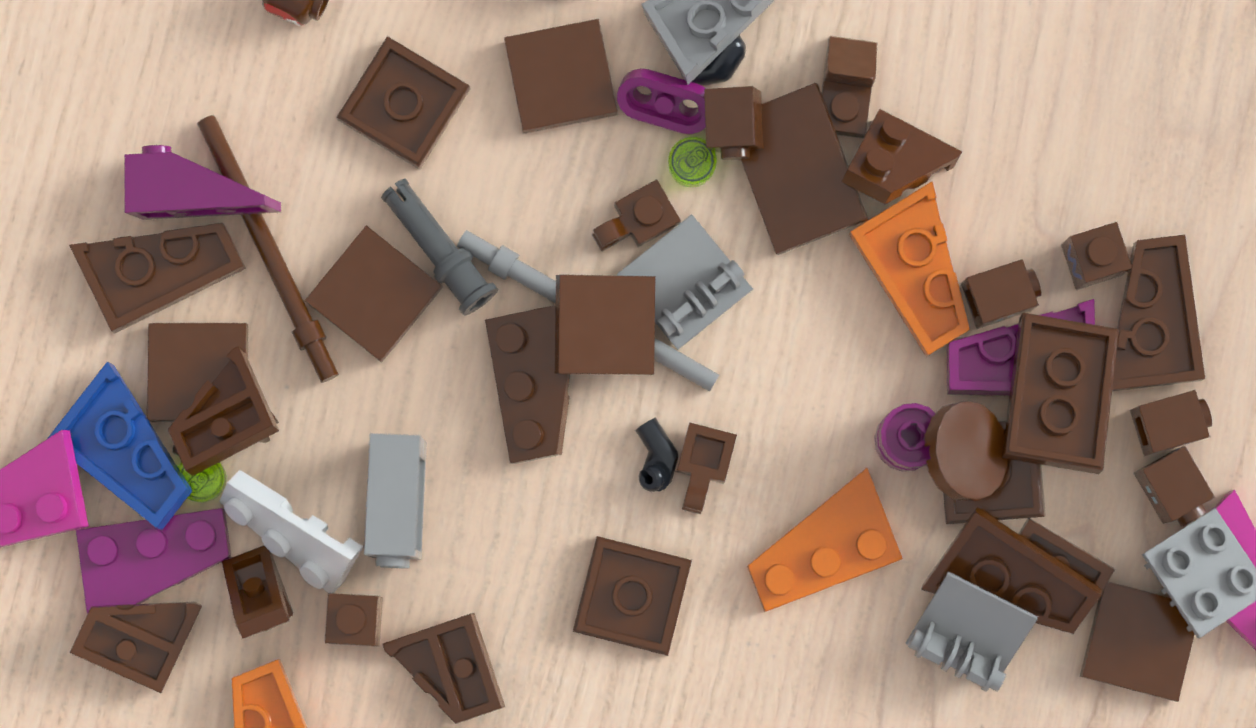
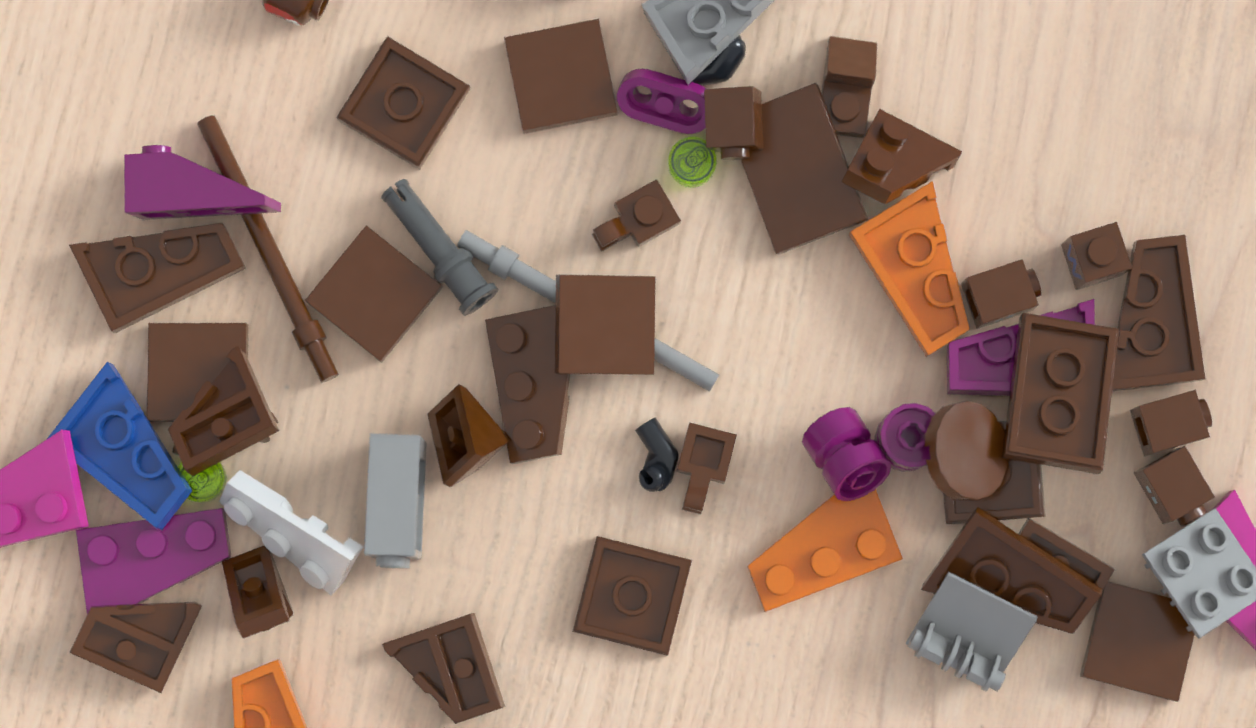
reddish brown brick [325,593,383,646] -> none
light grey hinge [617,214,753,350] -> none
none -> reddish brown slope [427,384,510,487]
none -> magenta wheel [802,407,892,501]

